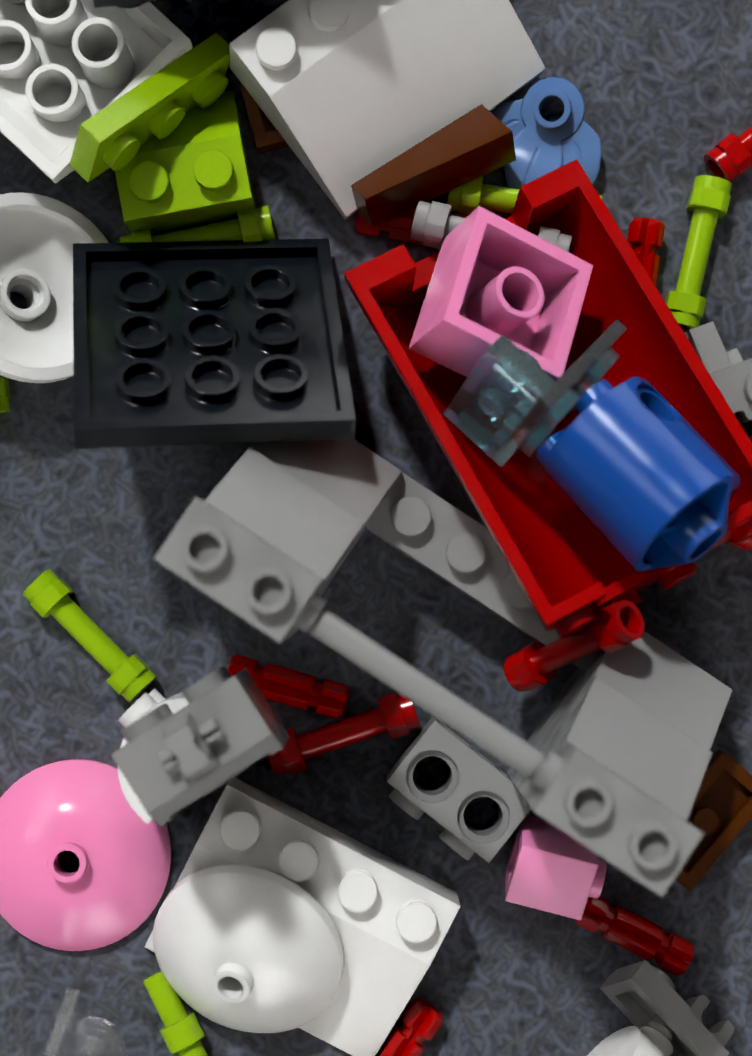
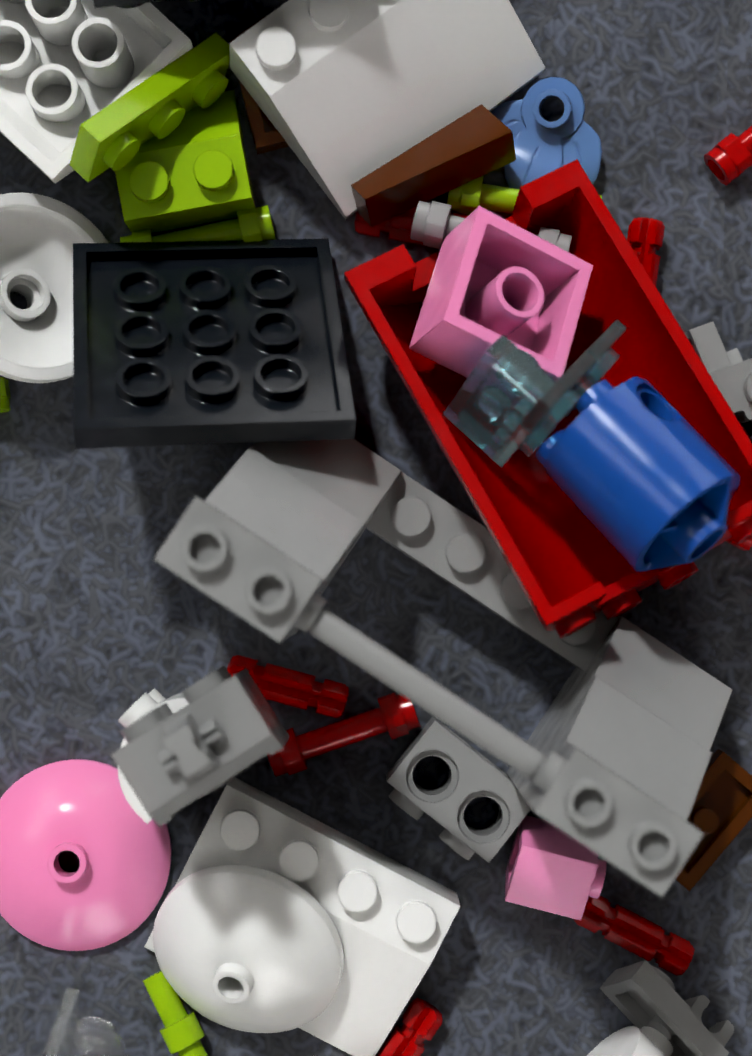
lime bar [22,569,157,703] -> none
red bar [504,600,645,692] -> none
lime bar [665,175,732,332] -> none

